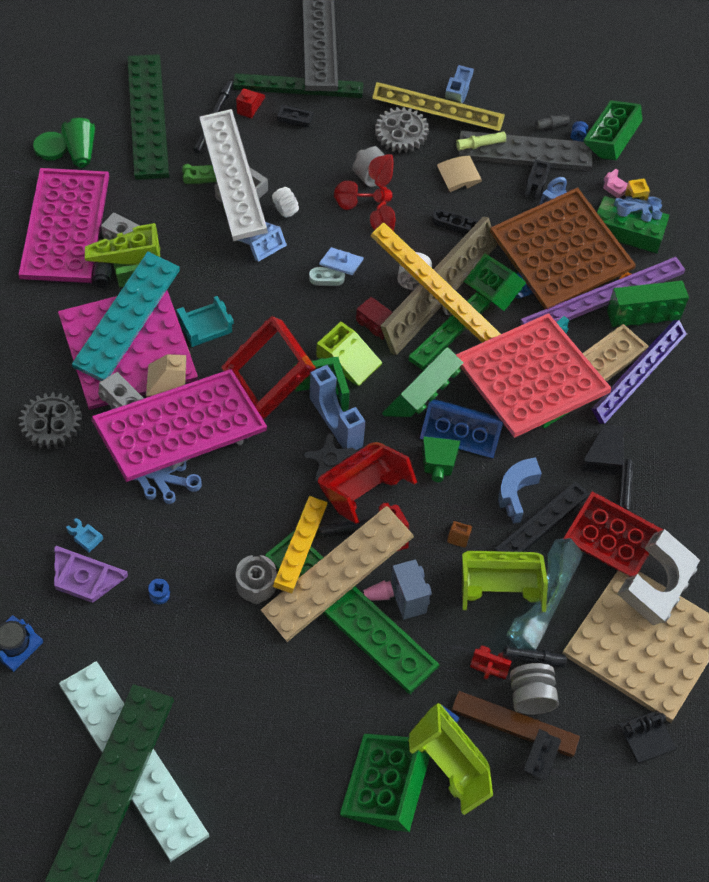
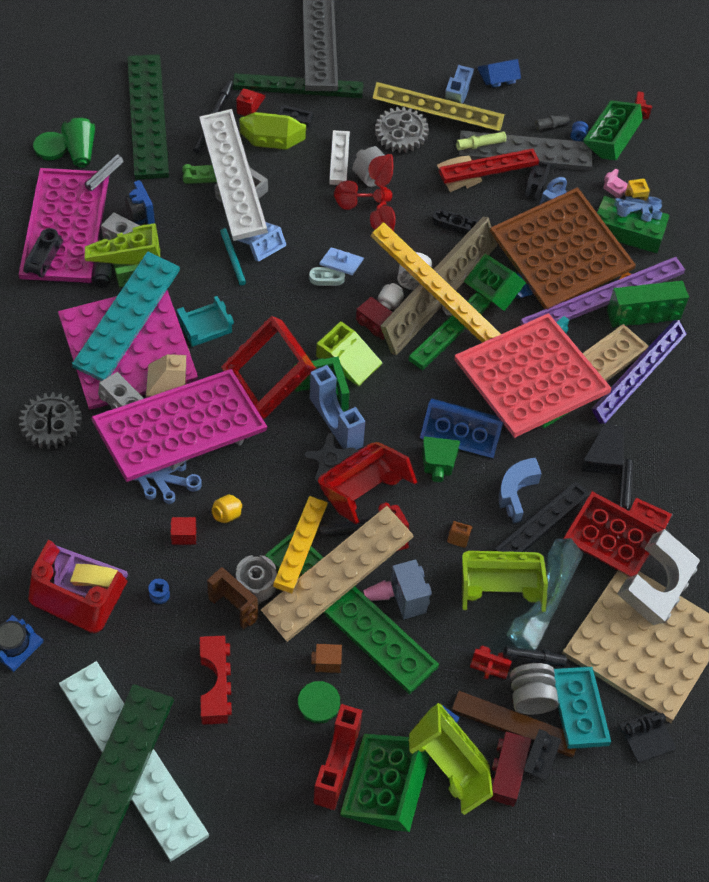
dark azure plate [66,518,103,552] -> none
white gear [272,187,299,218] -> none
slope [382,347,464,417] -> none
none -> black piece [24,228,63,278]
none -> red windscreen [28,540,128,633]
none -> light yellow slope [70,564,119,589]
none -> axle [85,154,123,191]
none -> blue piece [125,180,155,225]
none -> red panel [171,517,197,545]
none -> red arch [200,636,232,724]
none -> reddish brown panel [207,567,258,629]
none -> yellow head [212,494,242,523]
none -> teal bar [220,228,246,285]
none -> lime wedge [239,112,306,149]
none -> green tile [298,681,340,723]
none -> dark orange brick [311,644,342,673]
none -> red arch [314,704,363,810]
none -> white plate [329,130,350,185]
none -> white head [377,283,404,310]
none -> red plate [439,148,539,184]
none -> blue slope [478,59,521,87]
none -> dark red brick [489,732,531,807]
none -> teal plate [554,667,611,749]
none -> red plate [630,498,672,529]
none -> red bracket [634,91,652,119]

